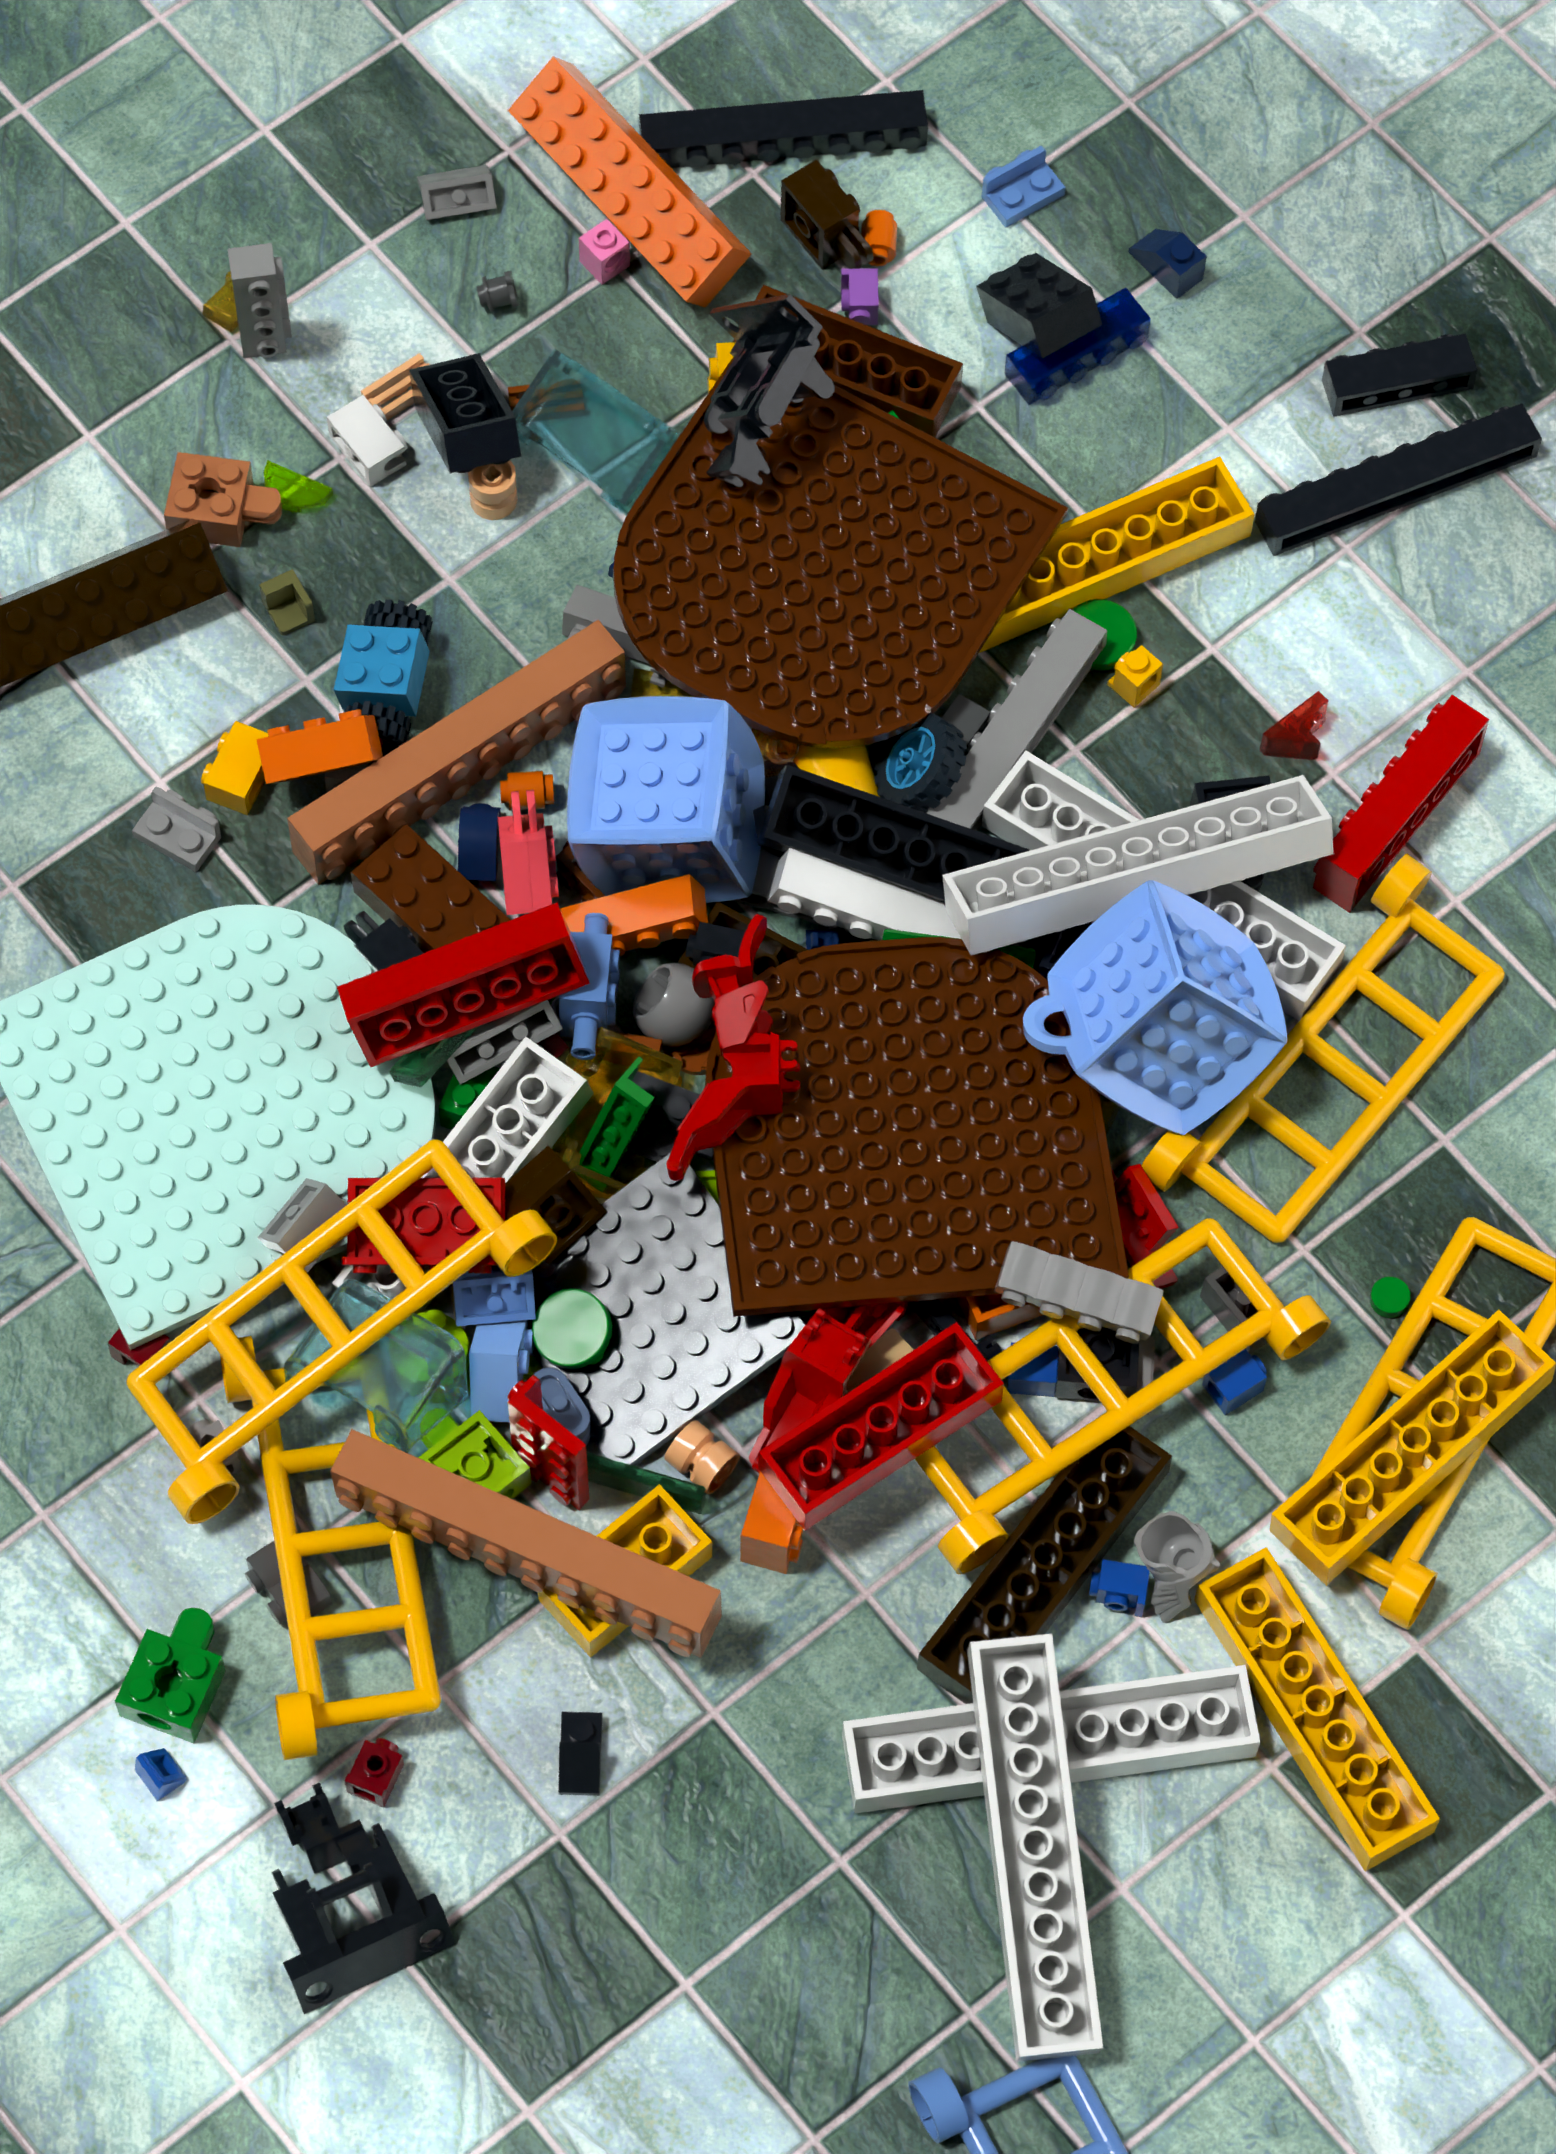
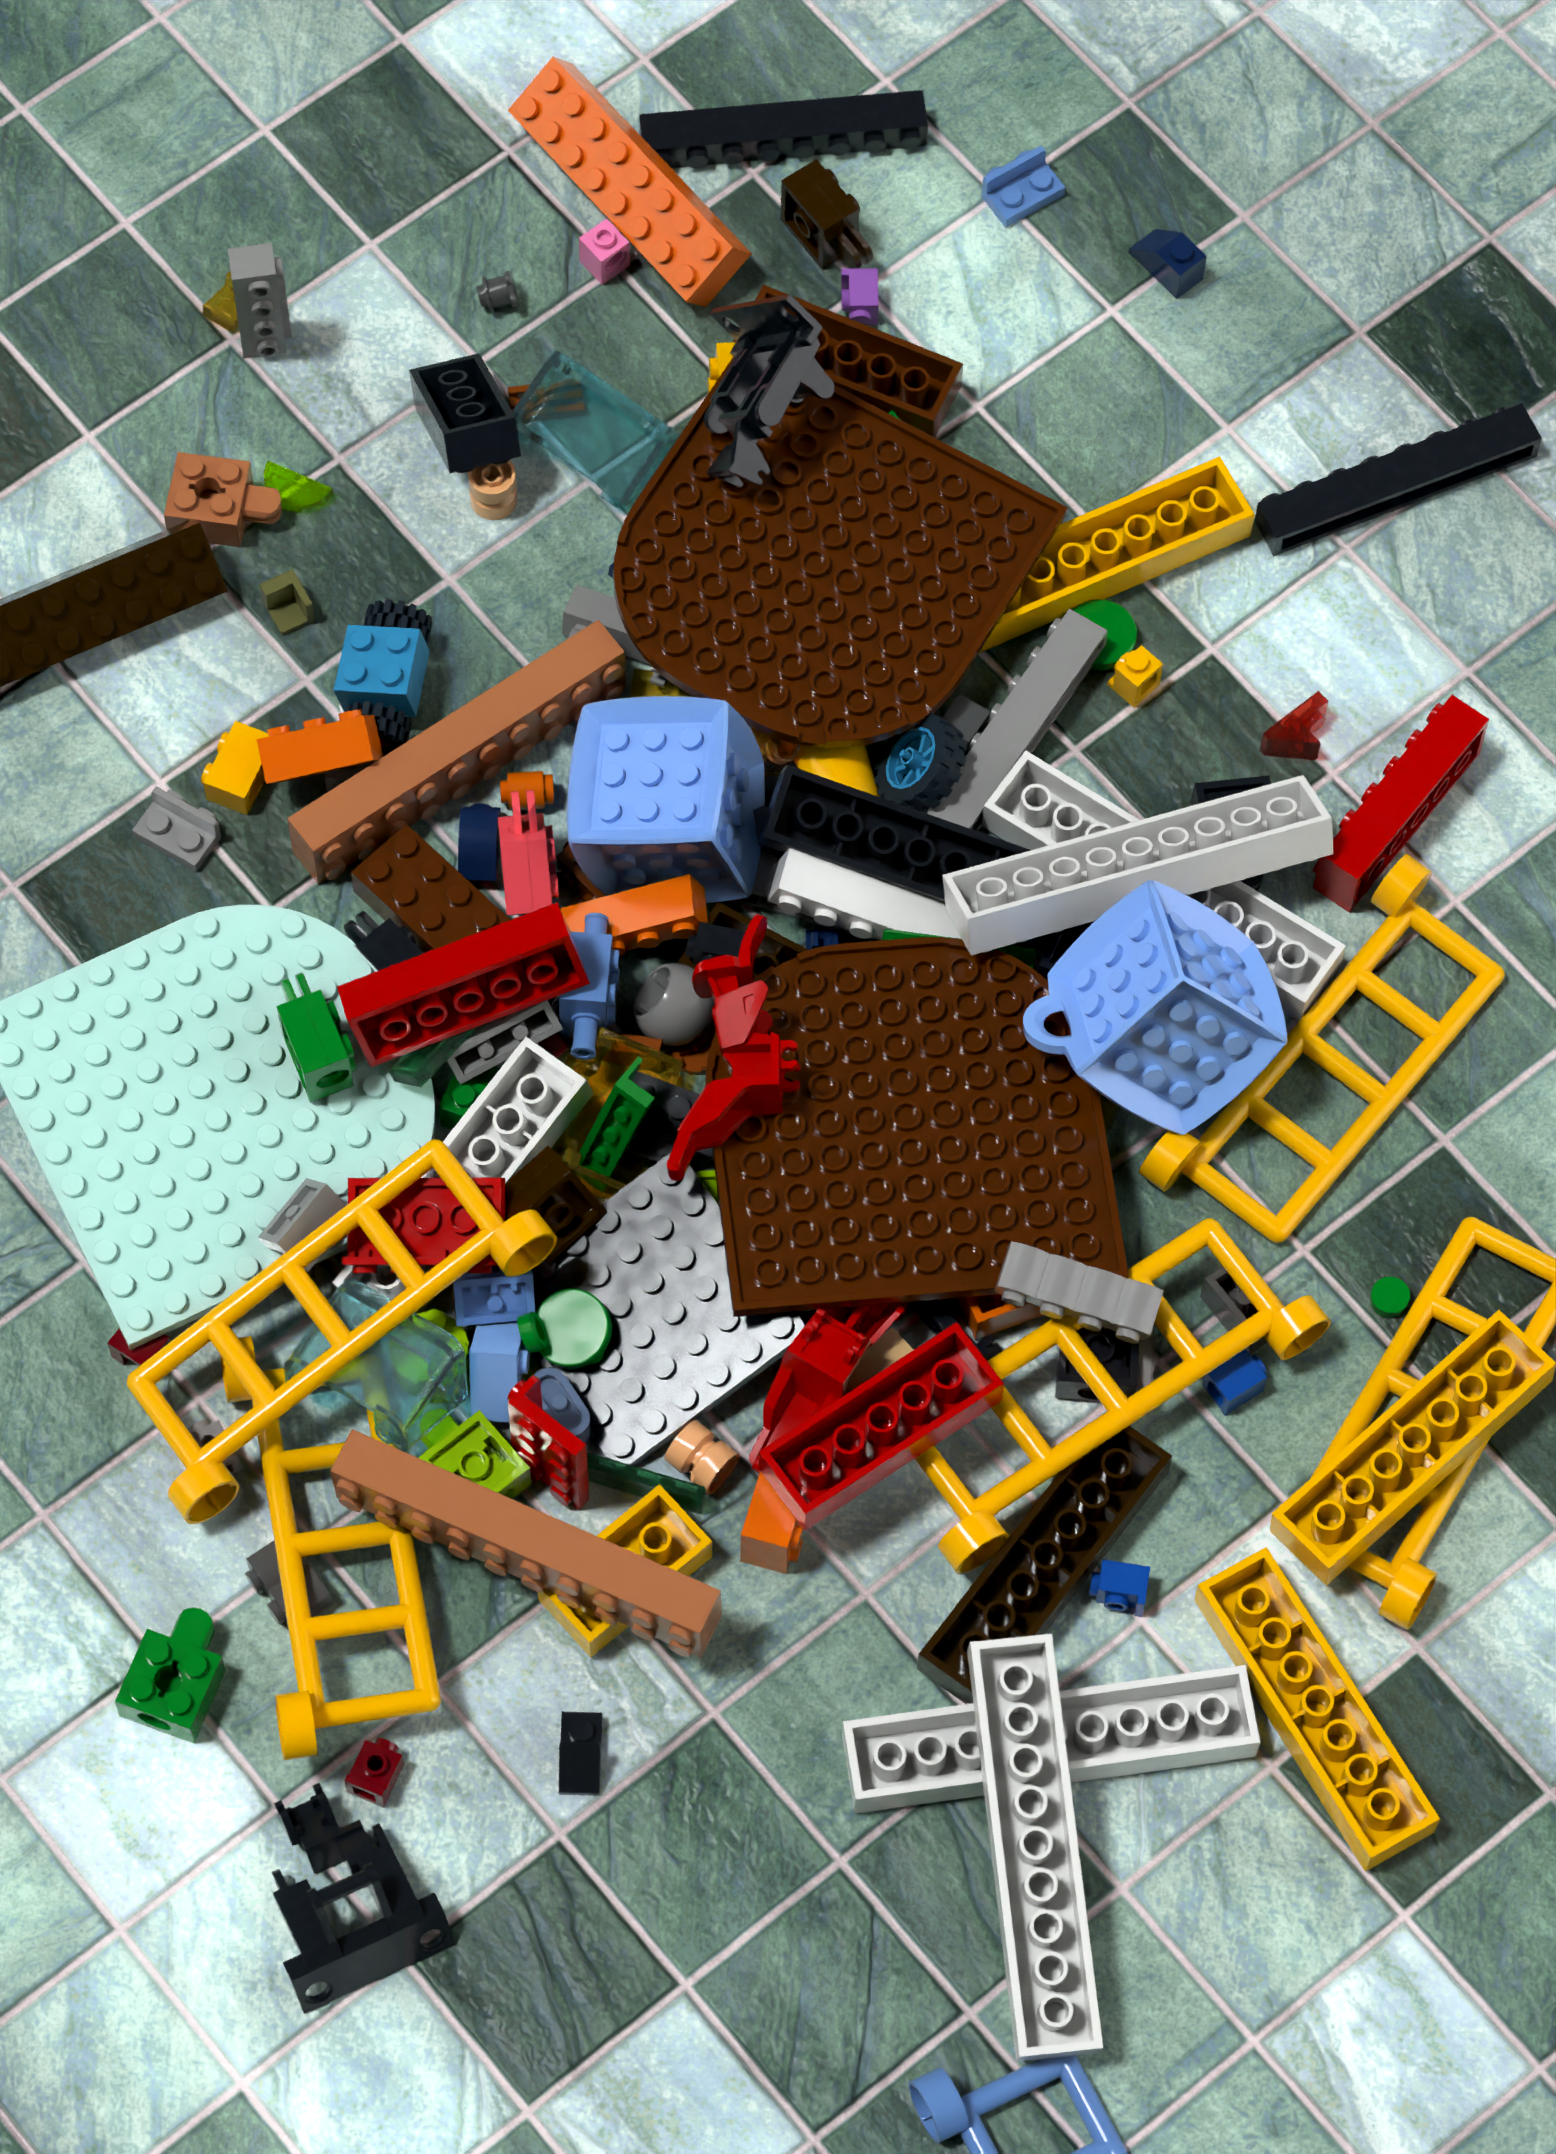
blue slope [134,1748,187,1802] -> none
white brick [327,395,408,487] -> none
light nougat tile [361,353,430,421] -> none
light grey panel [417,165,497,220] -> none
orange brick [861,210,897,266] -> none
black brick [976,253,1103,359] -> none
clear blue brick [1004,287,1151,405] -> none
blue brick [1005,1342,1059,1397] -> none
red bracket [1112,1164,1179,1289] -> none
light grey helmet [1134,1511,1220,1623] -> none
black brick [1322,333,1478,417] -> none
none -> green brick [276,972,357,1103]
none -> green tile [517,1311,548,1354]

